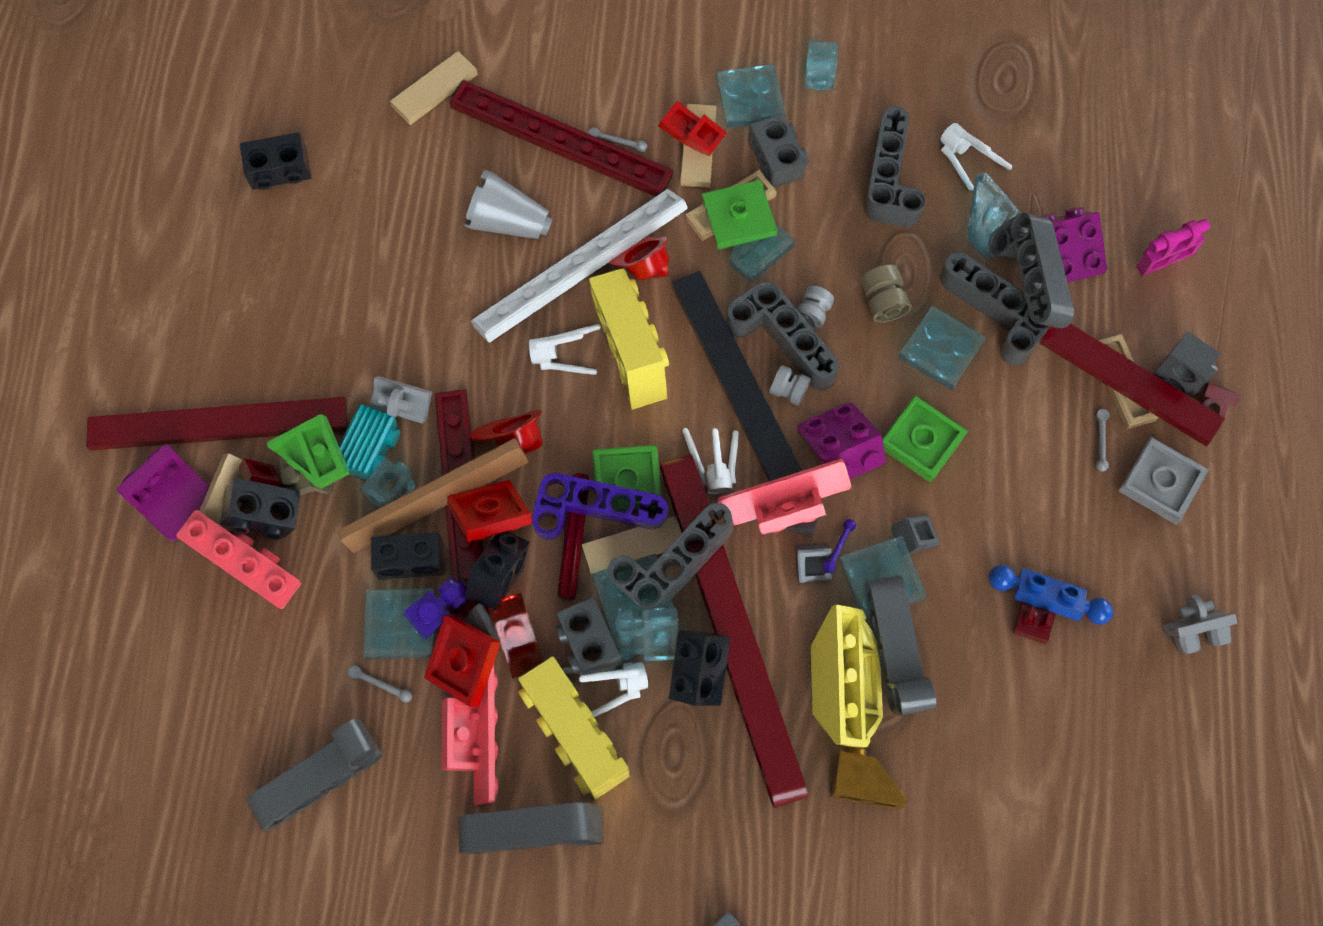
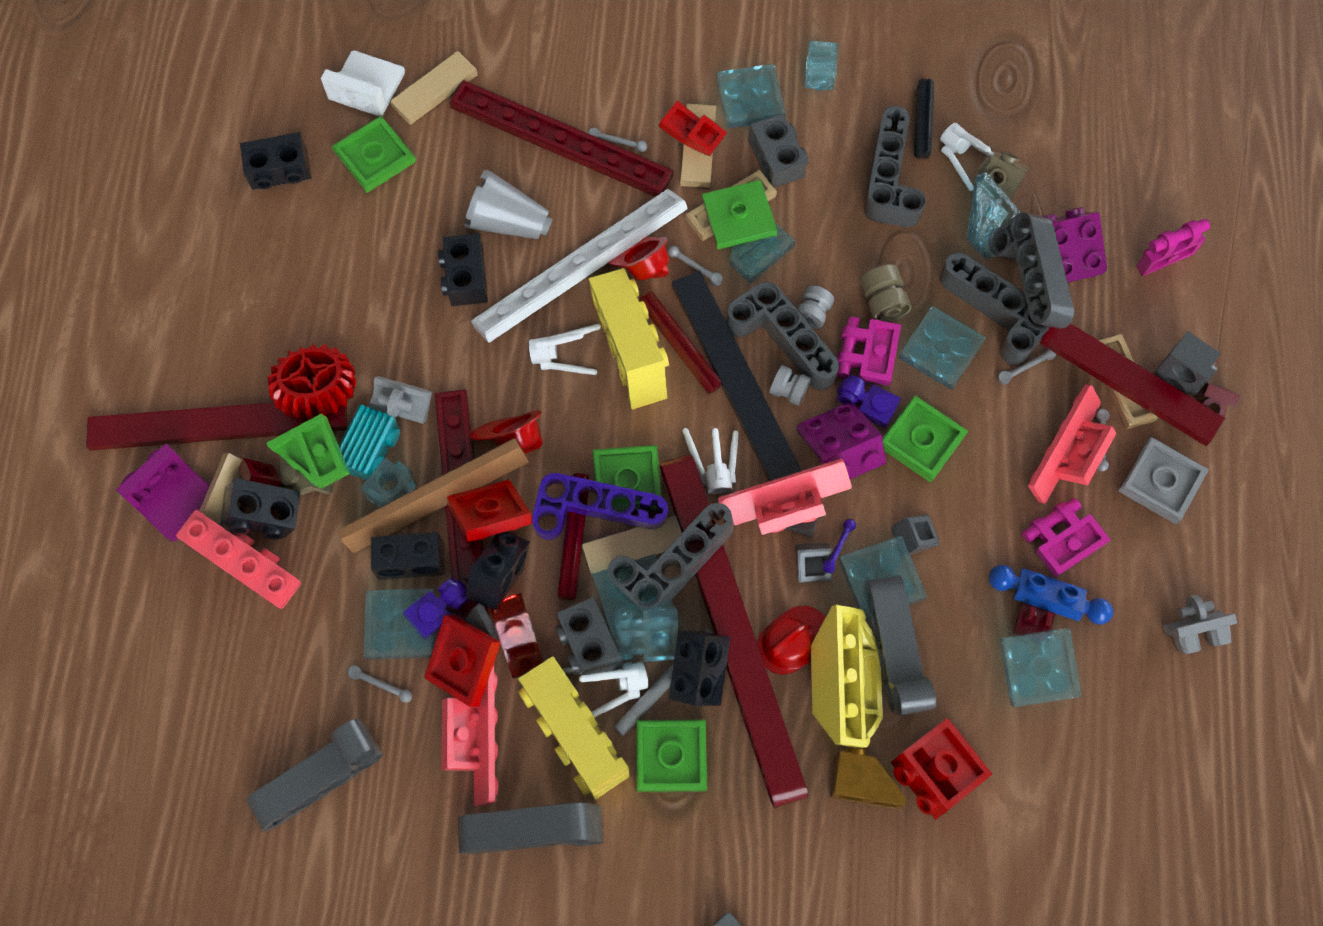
none -> red gear [267,343,357,422]
none -> white bracket [321,50,405,116]
none -> bright green plate [331,116,416,193]
none -> black brick [438,233,488,307]
none -> light grey bar [614,629,712,736]
none -> bright green plate [636,720,707,792]
none -> dark red axle [639,292,721,394]
none -> light grey hinge [667,245,722,286]
none -> red piece [757,606,826,675]
none -> dark pink plate [837,317,901,386]
none -> dark purple plate [837,375,901,429]
none -> red plate [890,718,993,820]
none -> black axle [914,78,934,159]
none -> dark tan brick [978,151,1029,200]
none -> light grey hinge [998,349,1056,385]
none -> clear light blue plate [1000,628,1082,707]
none -> dark pink plate [1021,498,1111,578]
none -> coral bracket [1028,384,1116,504]

